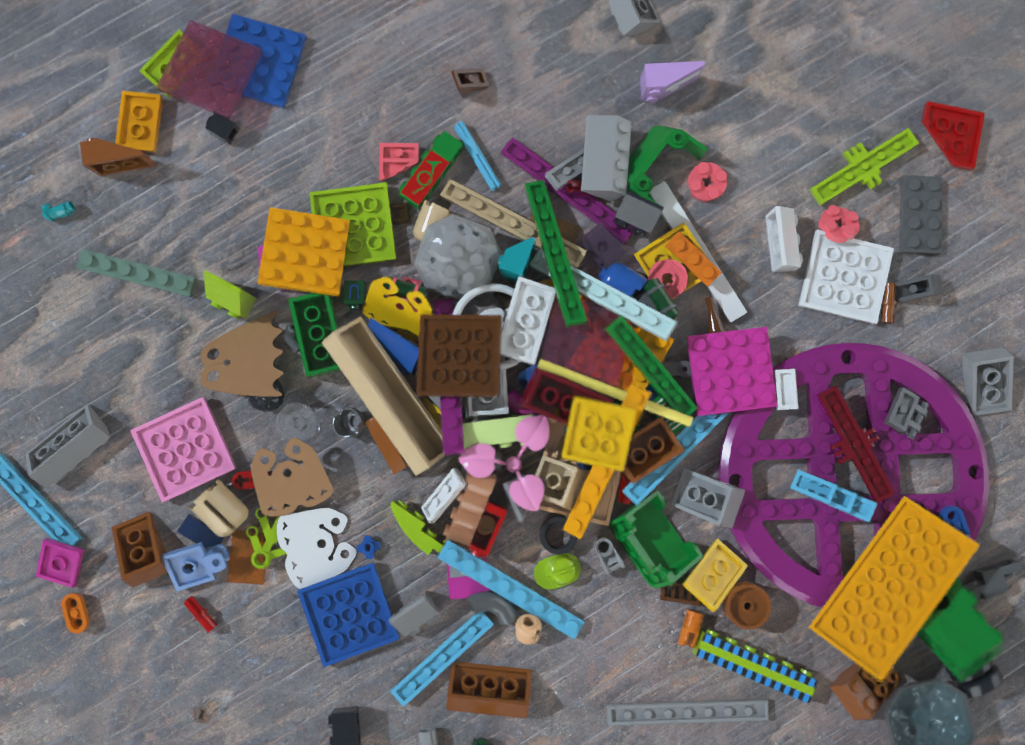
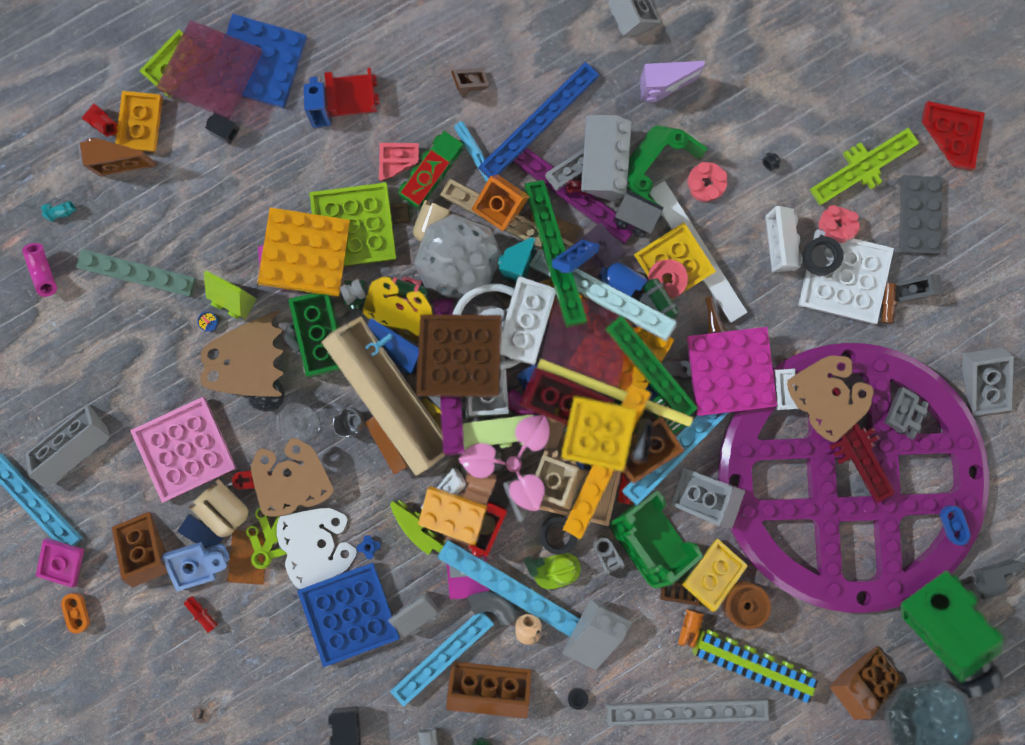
orange plate [665,231,722,287] -> none
medium azure slope [790,470,877,522] -> none
light orange plate [809,496,980,681] -> none
none -> dark pink cylinder [22,243,57,297]
none -> red piece [81,103,118,137]
none -> tile [197,312,219,332]
none -> blue torso [303,77,332,128]
none -> red panel [324,68,380,117]
none -> light grey wheel [340,279,366,305]
none -> medium azure hand [366,334,392,355]
none -> light orange plate [418,486,487,545]
none -> orange slope [471,175,530,231]
none -> blue tile [478,62,600,178]
none -> clear green tile [523,556,545,578]
none -> blue plate [552,239,600,273]
none -> light grey slope [562,599,632,670]
none -> black tile [568,688,588,710]
none -> black plate [632,418,653,463]
none -> black plate [762,152,780,171]
none -> medium nougat piece [787,356,873,442]
none -> black tyre [802,237,844,276]

